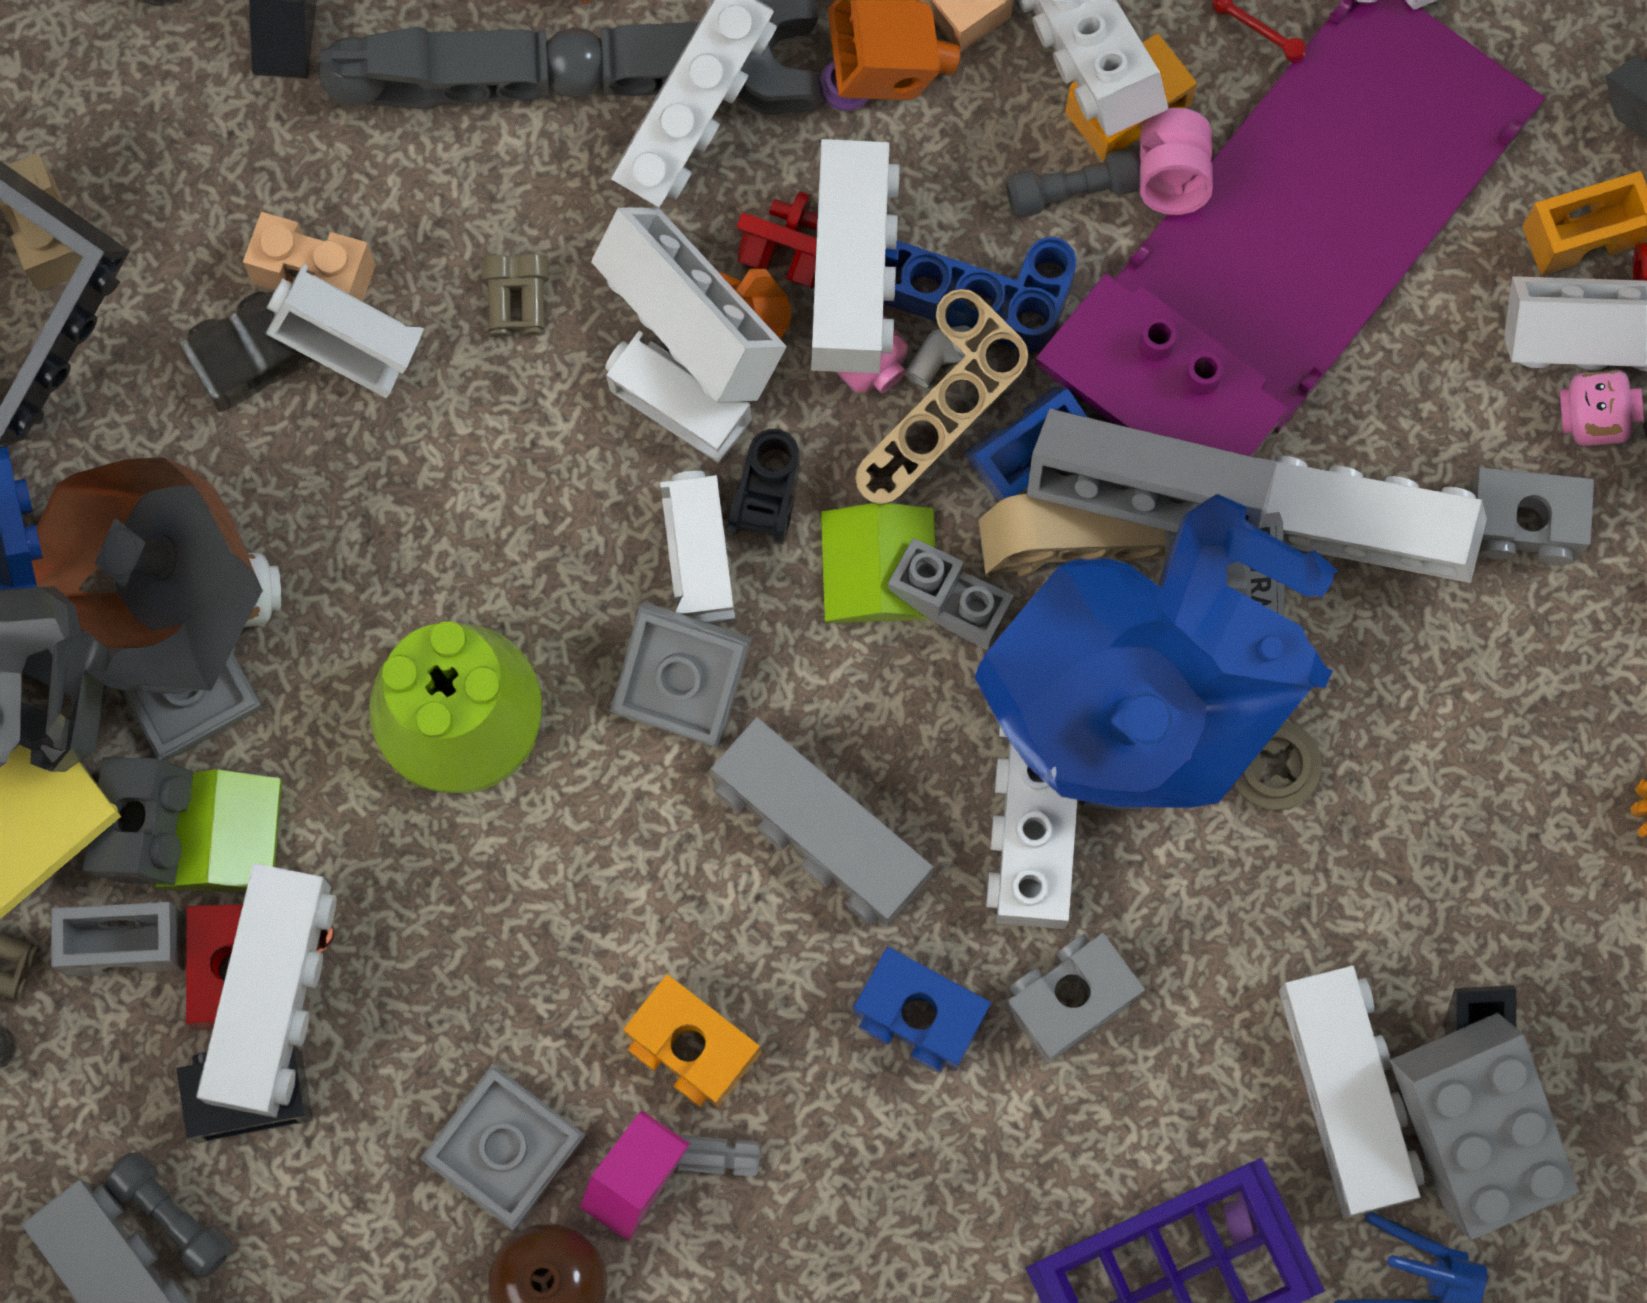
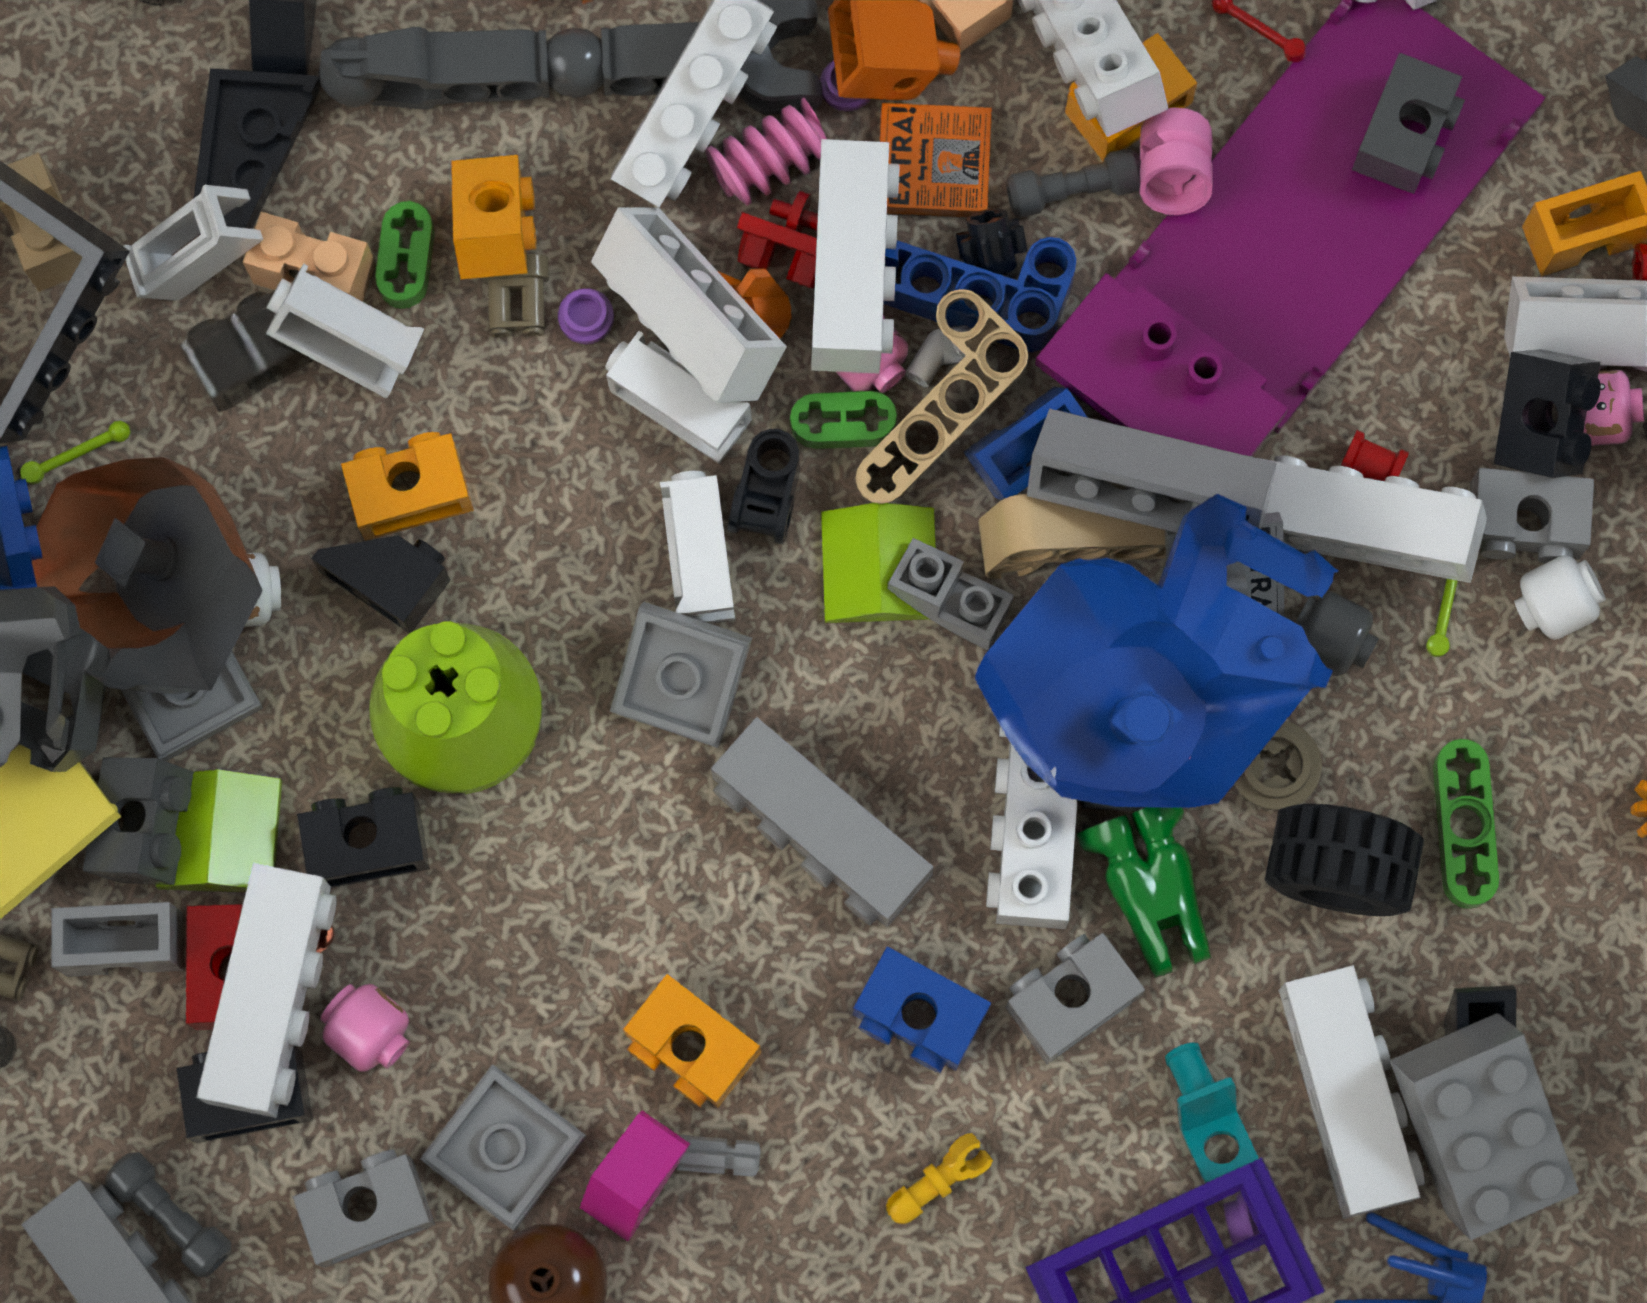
none -> lime hinge [20,420,130,485]
none -> white window [124,185,263,300]
none -> black wing [193,68,322,229]
none -> light grey brick [293,1149,436,1268]
none -> black brick [297,787,430,888]
none -> black slope [311,535,451,634]
none -> bright pink head [320,984,410,1072]
none -> light orange brick [341,432,474,541]
none -> bright green beam [375,201,435,309]
none -> light orange brick [451,155,537,280]
none -> medium lavender plate [558,288,614,344]
none -> bright pink piece [705,98,827,206]
none -> bright green beam [790,391,897,449]
none -> orange tile [880,103,992,217]
none -> yellow piece [886,1133,993,1224]
none -> black gear [956,208,1028,275]
none -> green piece [1076,807,1211,978]
none -> teal bracket [1165,1042,1259,1183]
none -> black tyre [1265,803,1424,917]
none -> dark grey head [1295,591,1379,676]
none -> red bush [1340,429,1409,482]
none -> dark grey brick [1352,52,1465,194]
none -> lime hinge [1426,579,1458,657]
none -> bright green beam [1433,739,1499,909]
none -> black brick [1494,349,1601,478]
none -> white head [1514,555,1606,640]

